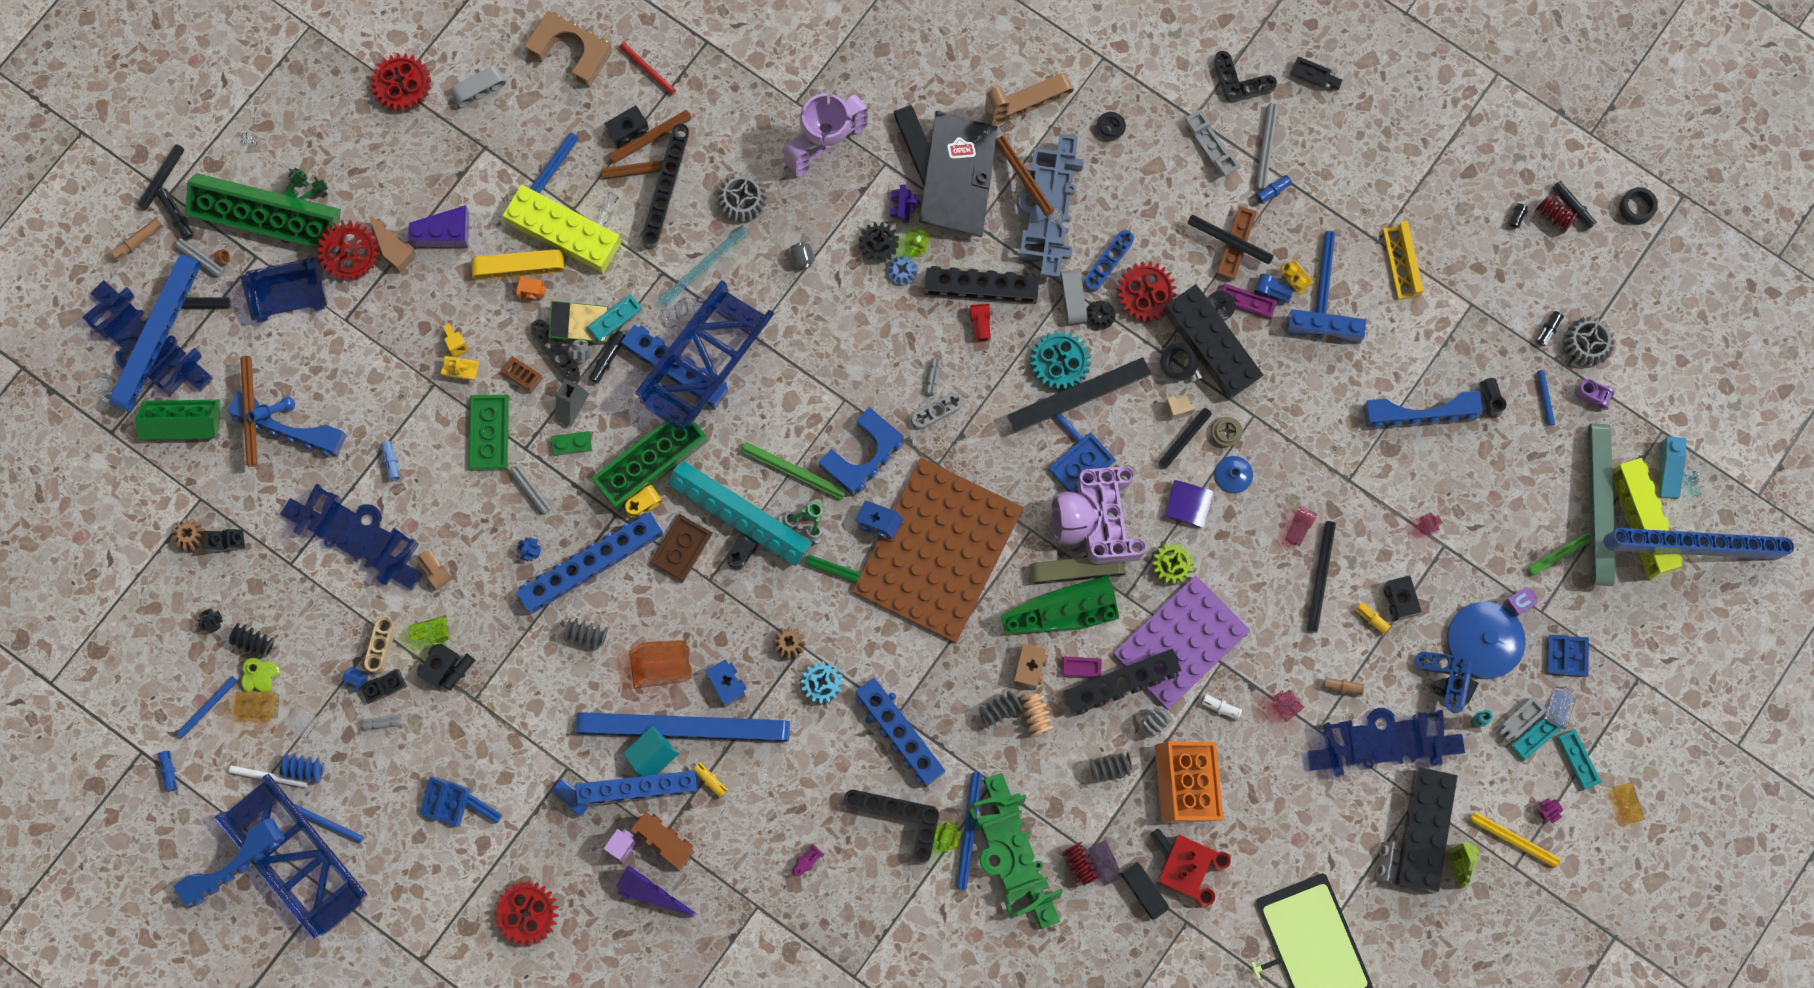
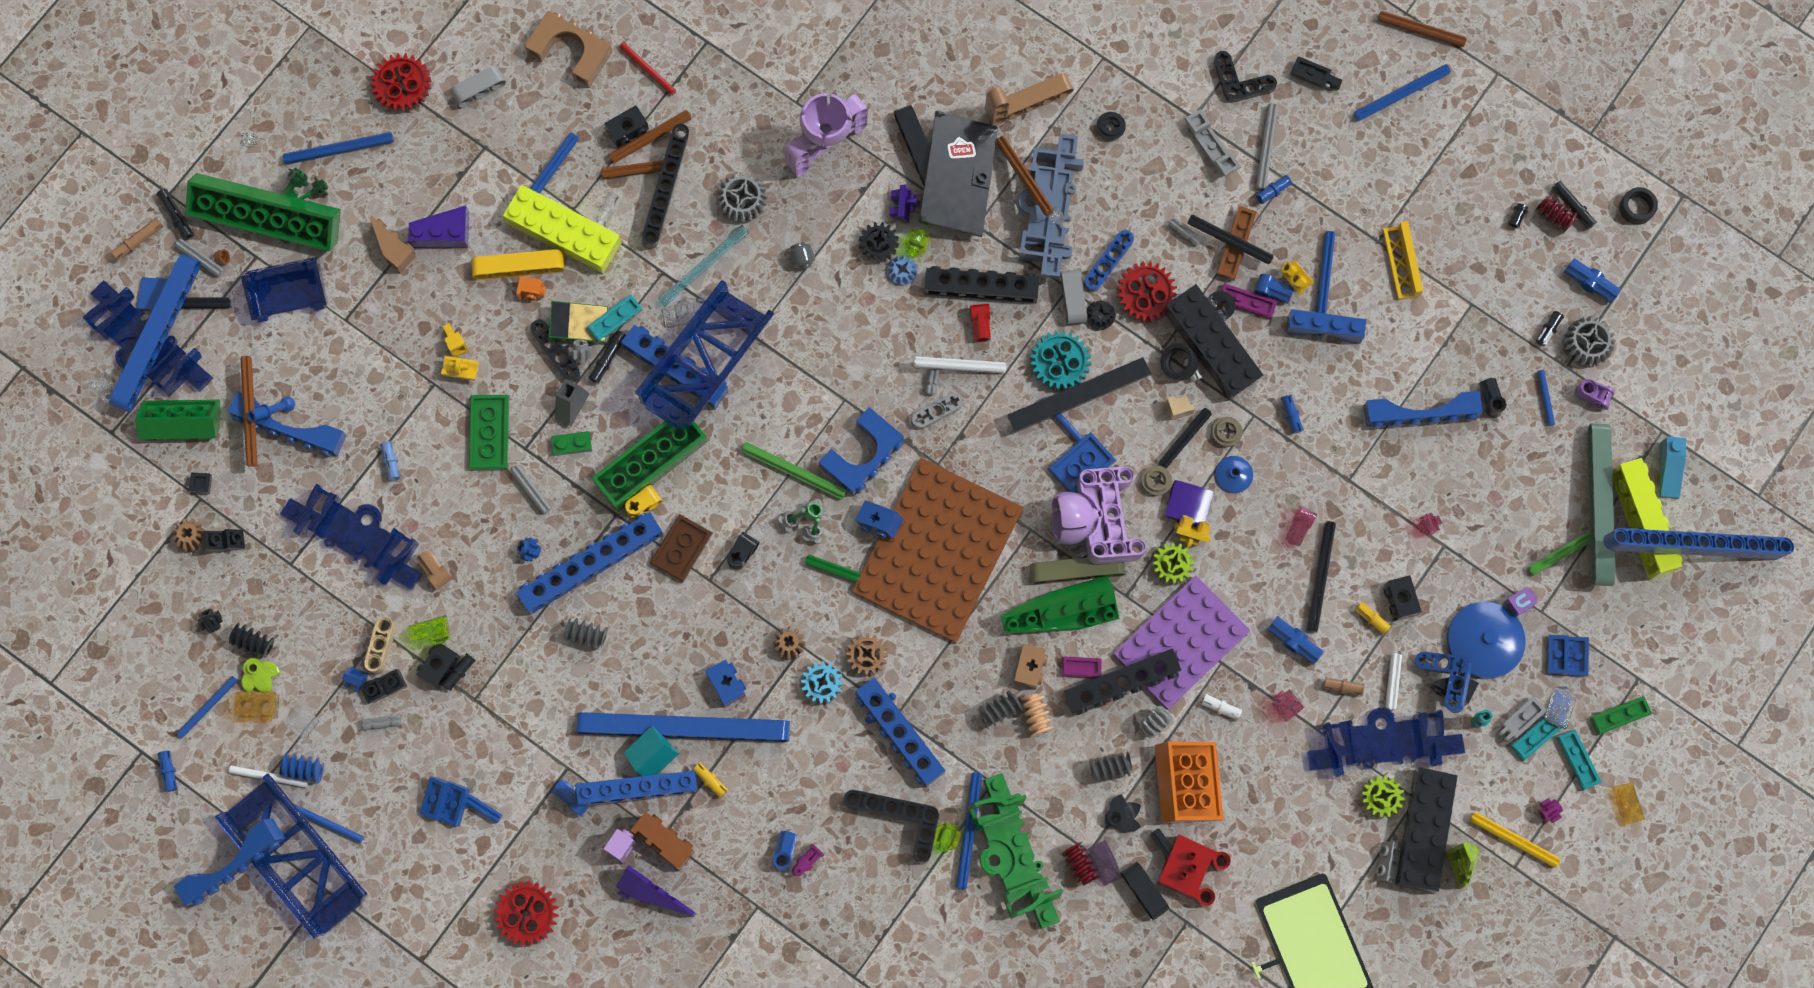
black axle [137,144,184,210] -> none
red gear [316,219,380,281] -> none
dark orange slope [501,356,543,393] -> none
clear orange slope [629,640,692,689] -> none
teal brick [667,461,812,566] -> none
clear light blue bar [1683,471,1701,497] -> none
none -> blue piece [137,277,167,312]
none -> black plate [189,472,212,494]
none -> blue axle [283,132,394,164]
none -> blue piece [773,831,797,872]
none -> medium nougat gear [846,633,888,676]
none -> white axle [913,356,1007,374]
none -> black plate [1105,794,1141,832]
none -> dark tan gear [1141,465,1172,496]
none -> light grey axle [1168,218,1202,246]
none -> yellow hips [1174,515,1211,549]
none -> blue piece [1267,616,1324,665]
none -> blue pin [1280,394,1304,434]
none -> blue axle [1354,64,1451,121]
none -> lime gear [1361,775,1405,818]
none -> dark orange axle [1378,11,1467,47]
none -> white axle [1385,653,1402,711]
none -> blue piece [1564,258,1621,303]
none -> green tile [1590,696,1652,735]

